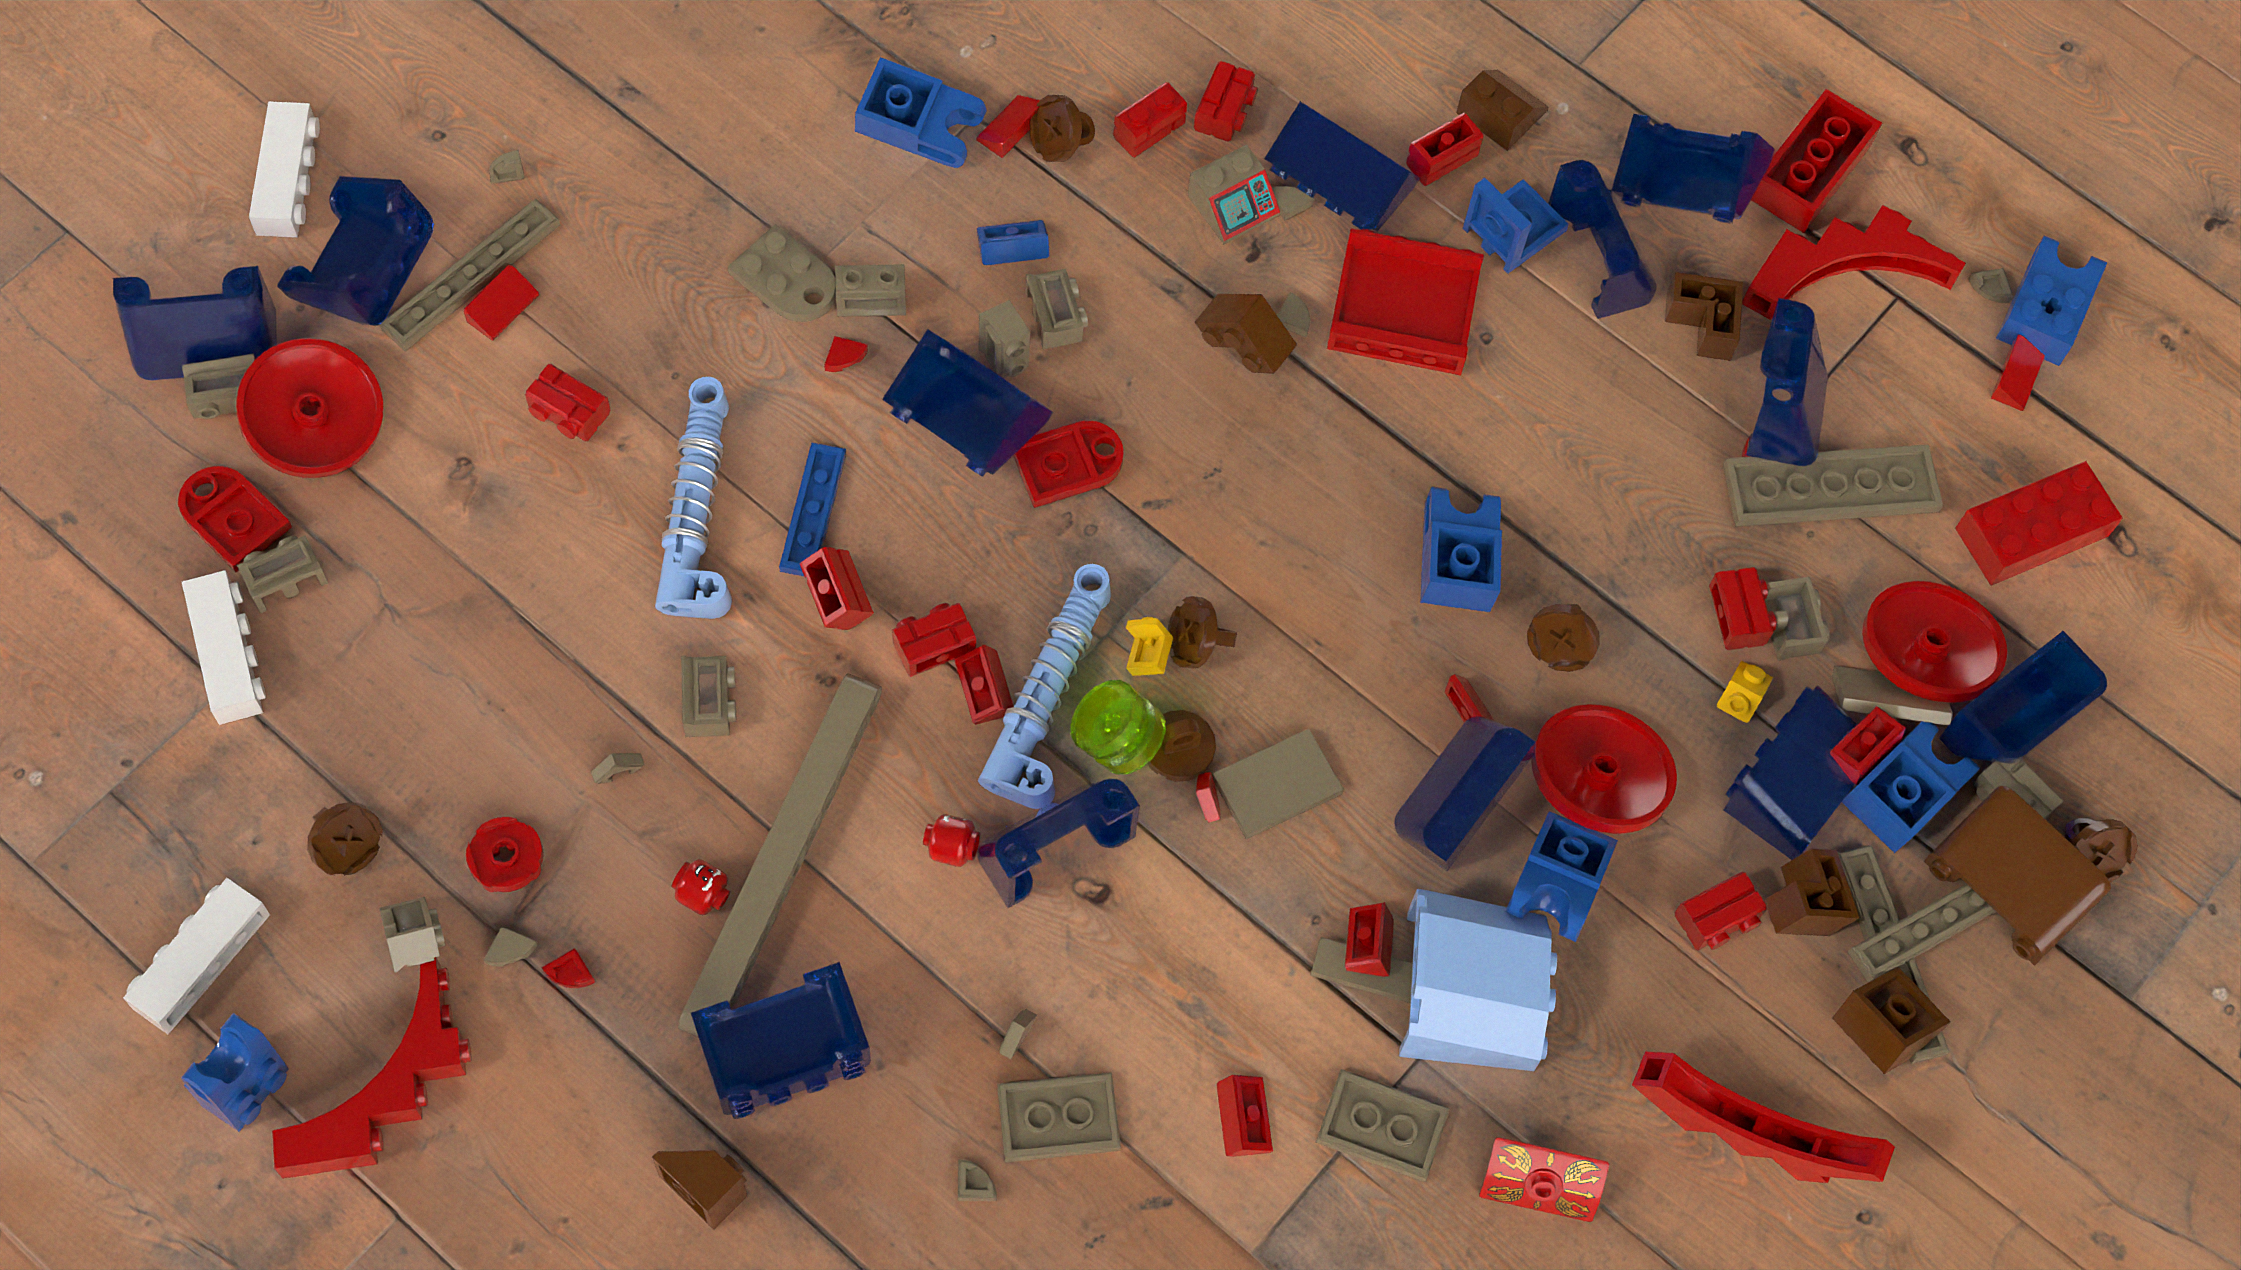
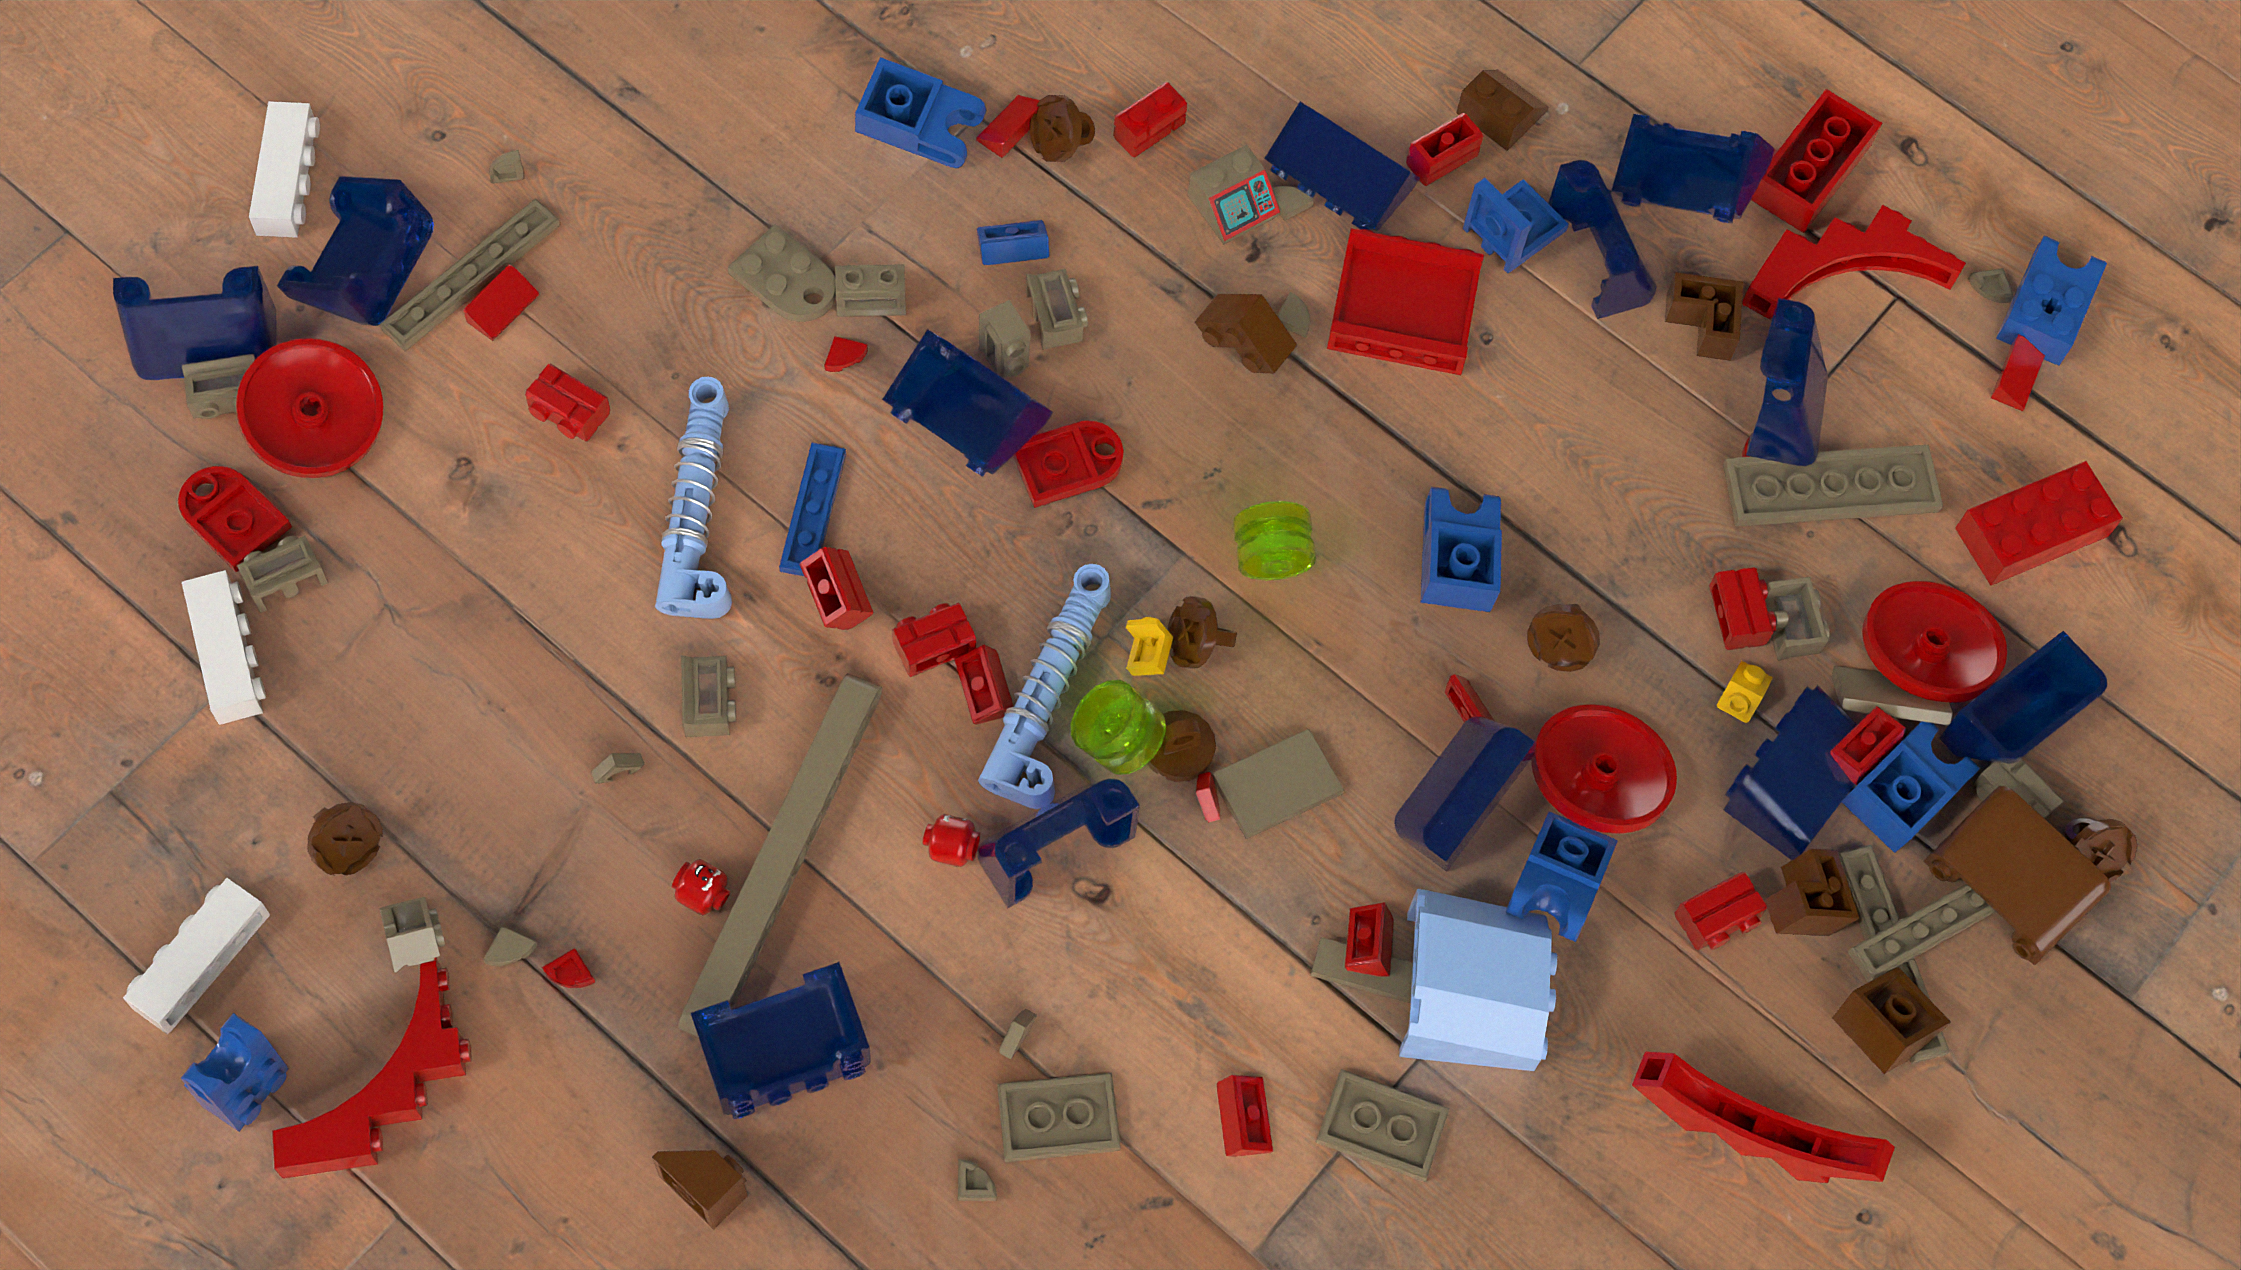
red plate [466,817,544,892] -> none
red brick [1194,61,1258,142] -> none
shield [1479,1137,1609,1222] -> none
none -> clear neon green wheel [1233,501,1316,581]

